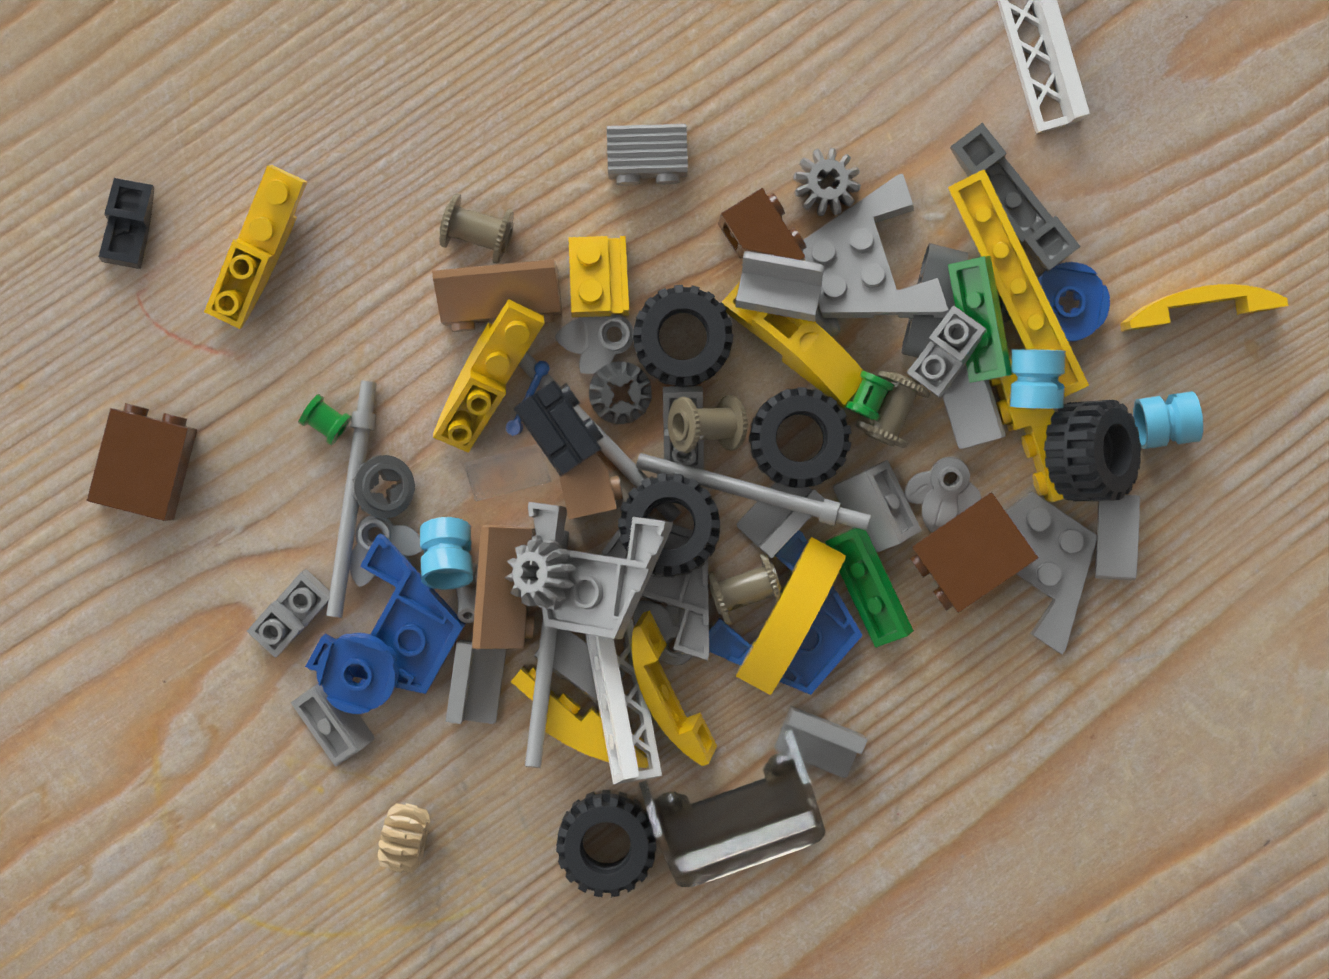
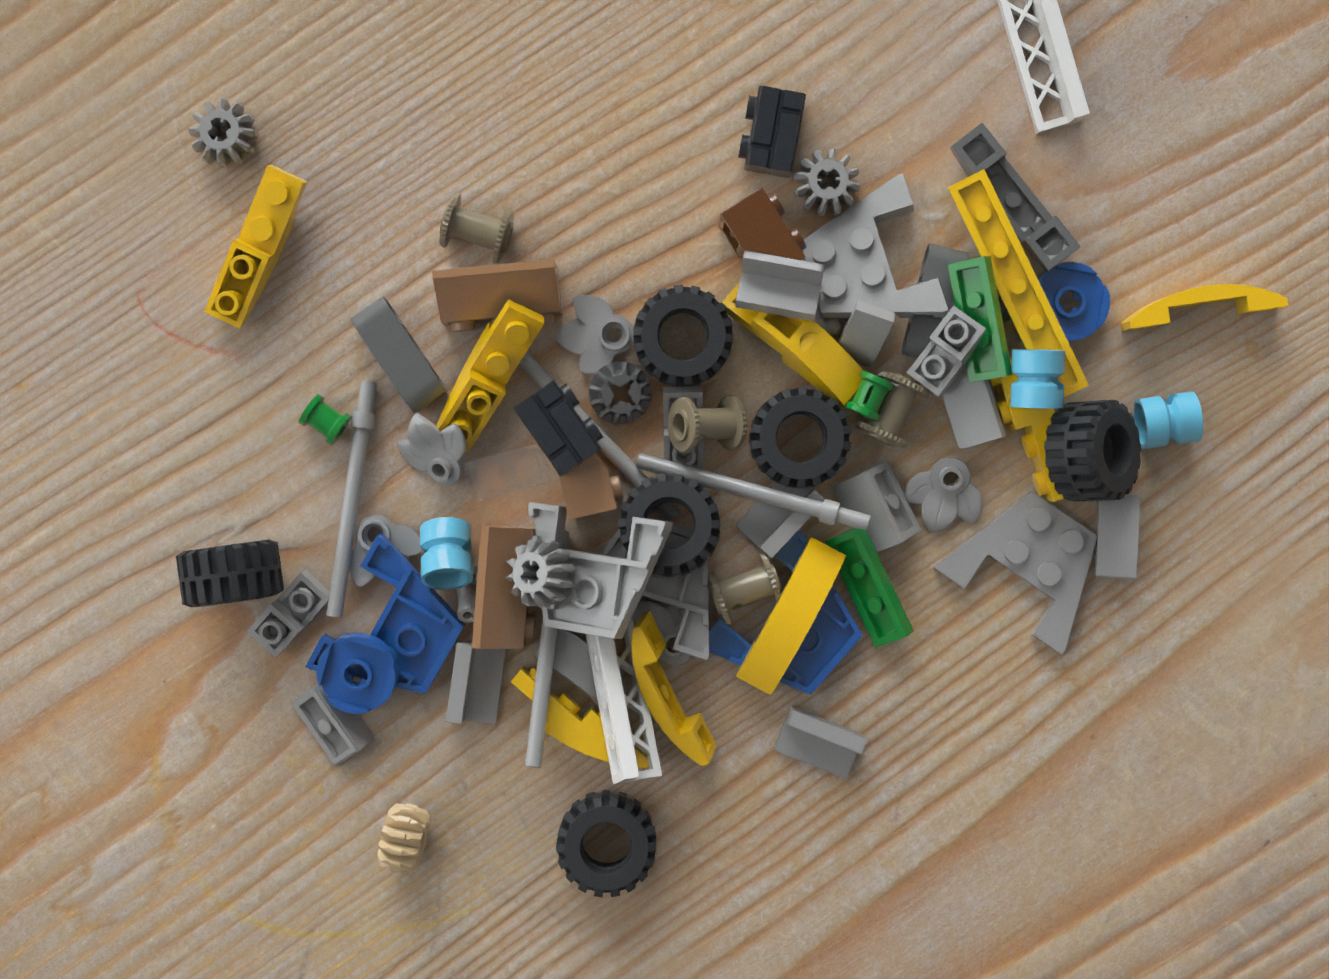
reddish brown brick [87,403,197,521] -> none
black slope [98,178,154,269] -> none
dark grey gear [352,455,415,518] -> none
blue hinge [506,360,550,436] -> none
yellow plate [568,236,629,318] -> none
light grey brick [607,124,688,186] -> none
clear smoke windscreen [639,730,826,887] -> none
reddish brown brick [910,492,1038,613] -> none
none -> black tyre [176,539,284,607]
none -> light grey gear [188,98,259,168]
none -> dark grey beam [350,296,448,413]
none -> light grey plate [398,413,467,485]
none -> black brick [738,85,806,178]
none -> light grey slope [837,300,895,367]

